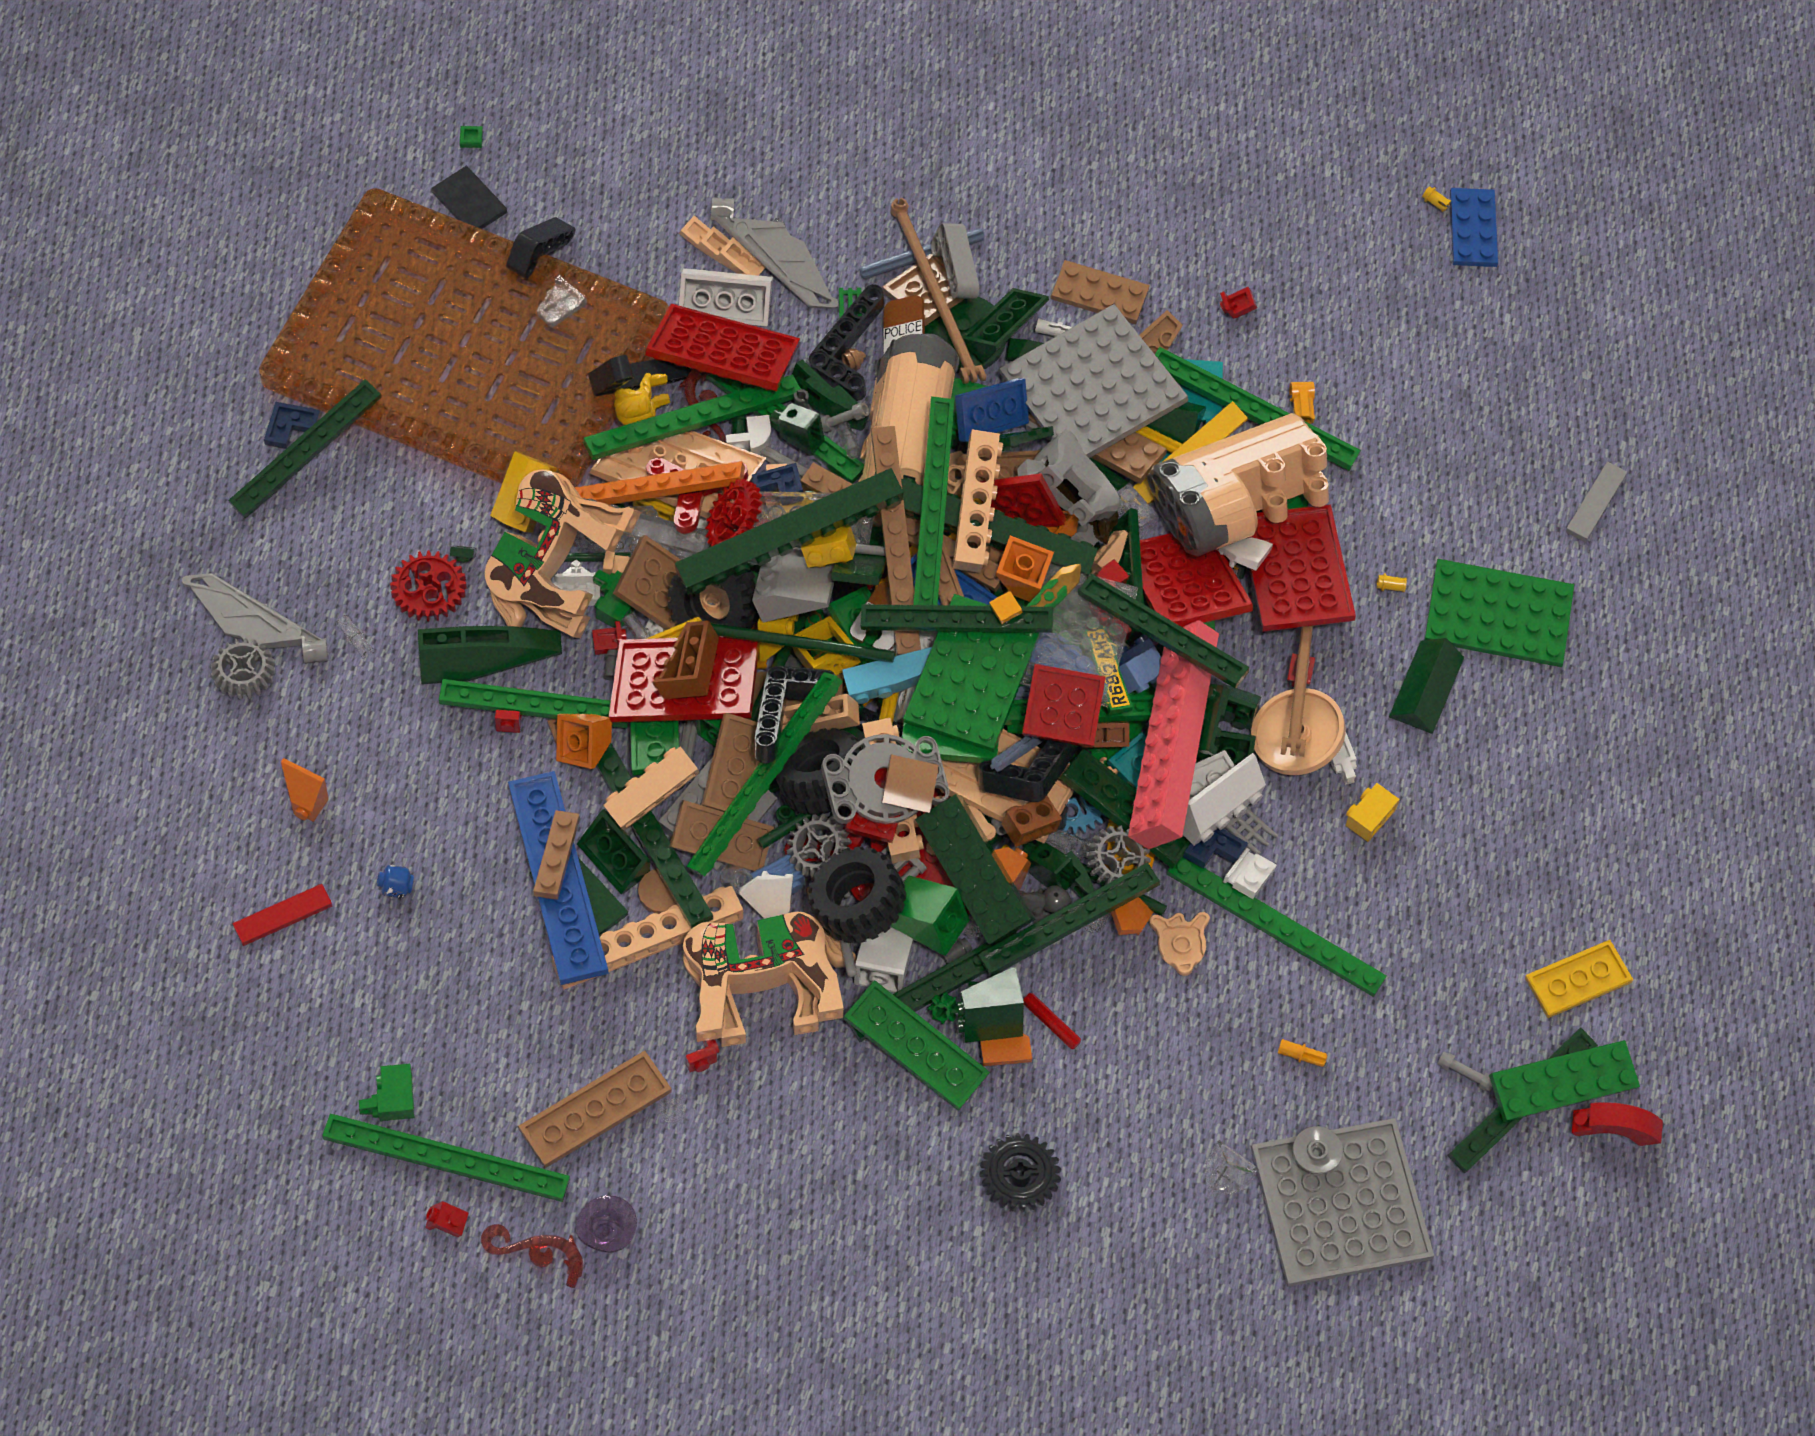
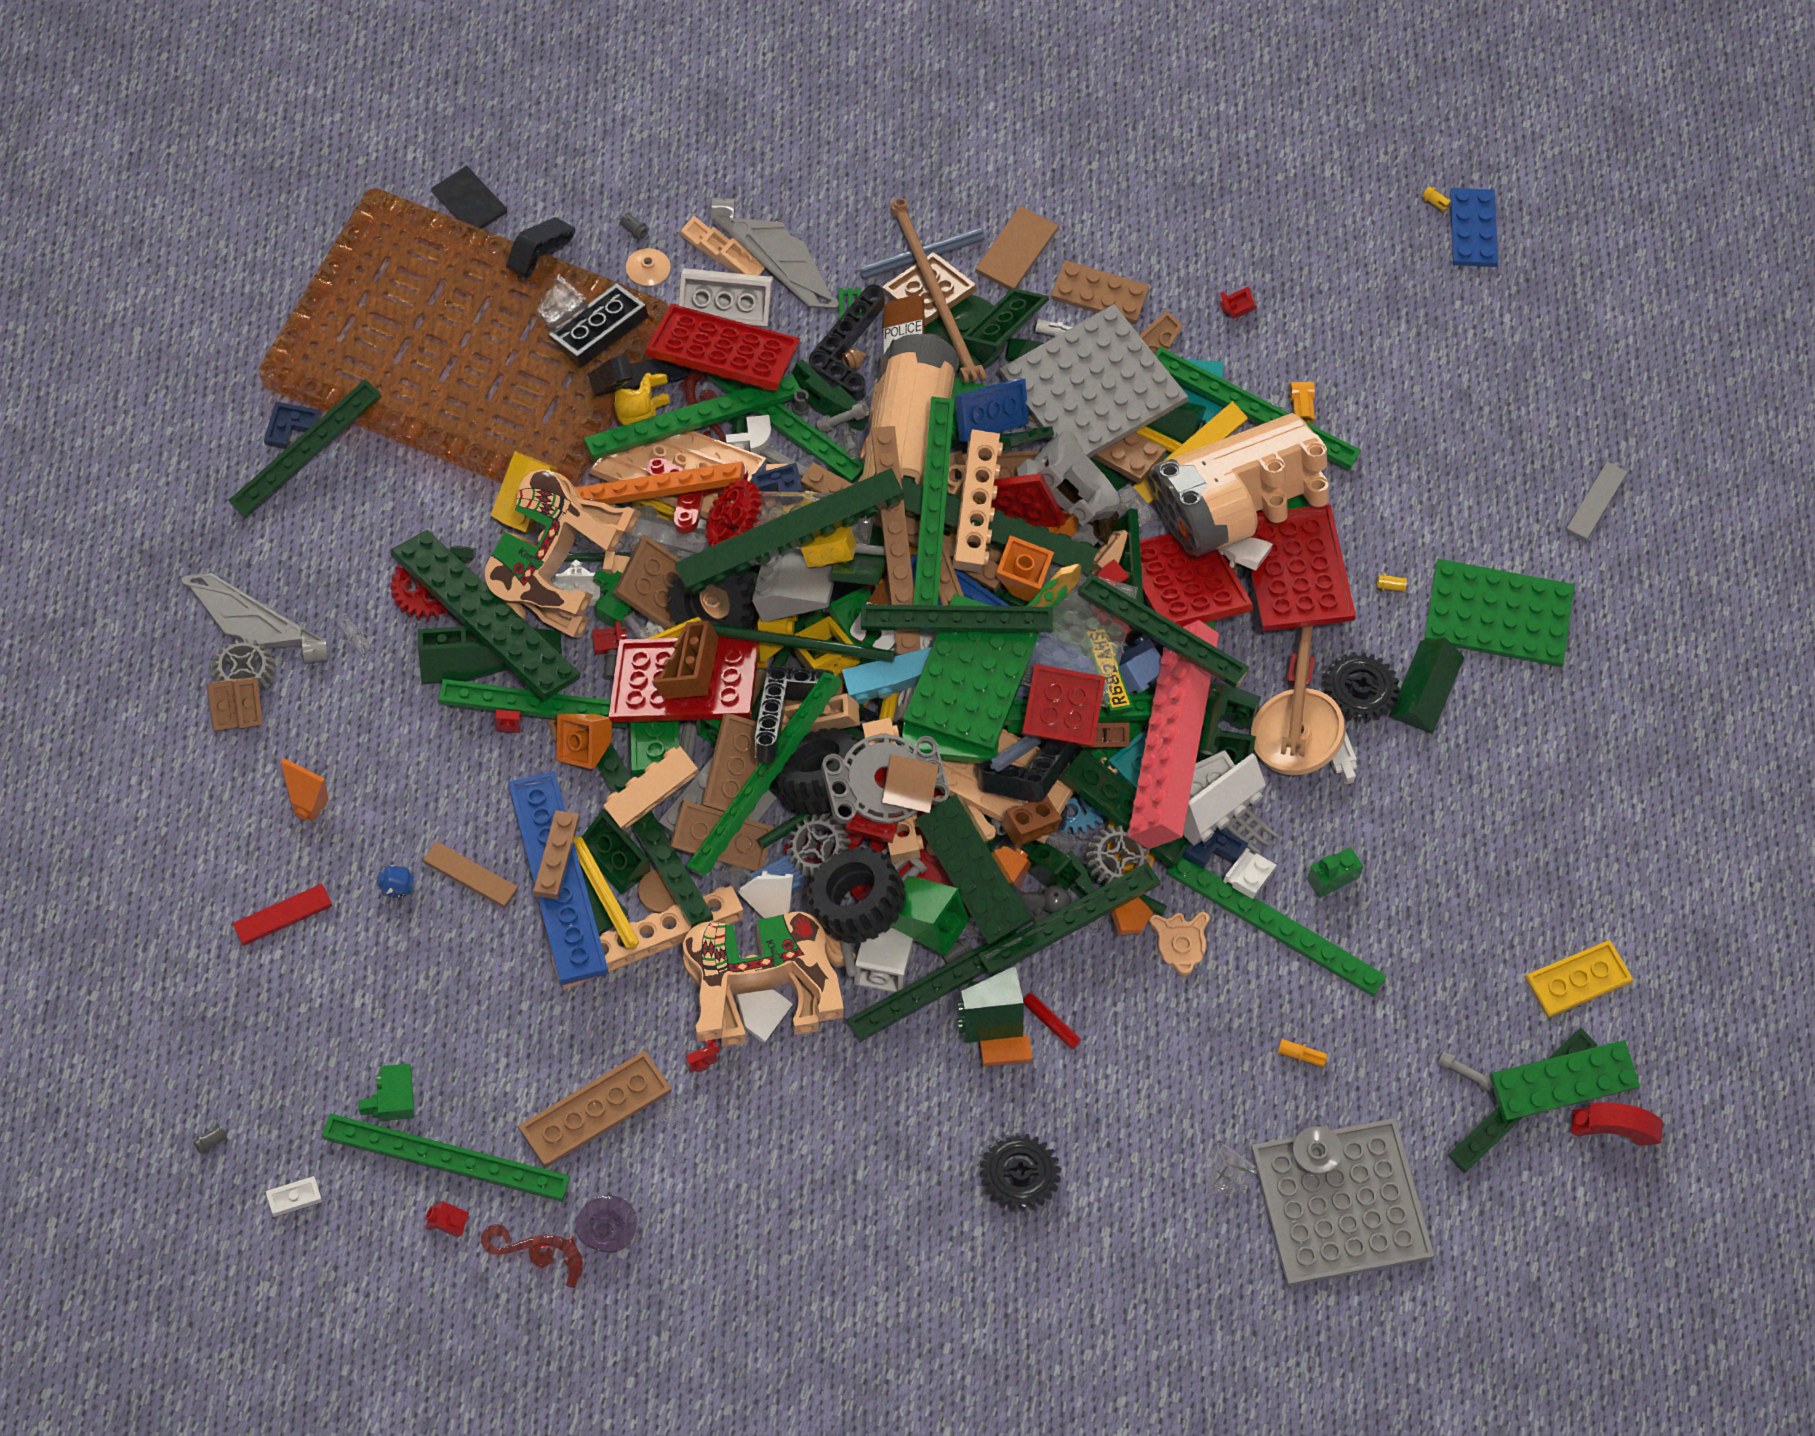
green tile [459,126,483,148] -> none
dark green torso [771,403,825,456] -> none
dark green pin [776,805,795,826] -> none
green plate [843,980,990,1111] -> none
green gear [928,992,958,1024] -> none
light grey beam [931,223,979,299] -> none
light orange tile [989,591,1022,624] -> none
yellow brick [1345,783,1400,842] -> none
none -> dark grey pin [193,1125,227,1154]
none -> medium nougat slope [206,677,263,731]
none -> white plate [266,1176,322,1217]
none -> dark green plate [391,530,581,700]
none -> medium nougat tile [423,841,518,909]
none -> black slope [549,283,649,368]
none -> yellow axle [574,837,639,950]
none -> dark grey pin [620,213,648,239]
none -> light nougat dish [626,248,671,286]
none -> white slope [735,989,793,1043]
none -> medium nougat tile [975,206,1058,290]
none -> green hinge [1307,847,1363,898]
none -> black gear [1323,652,1400,723]

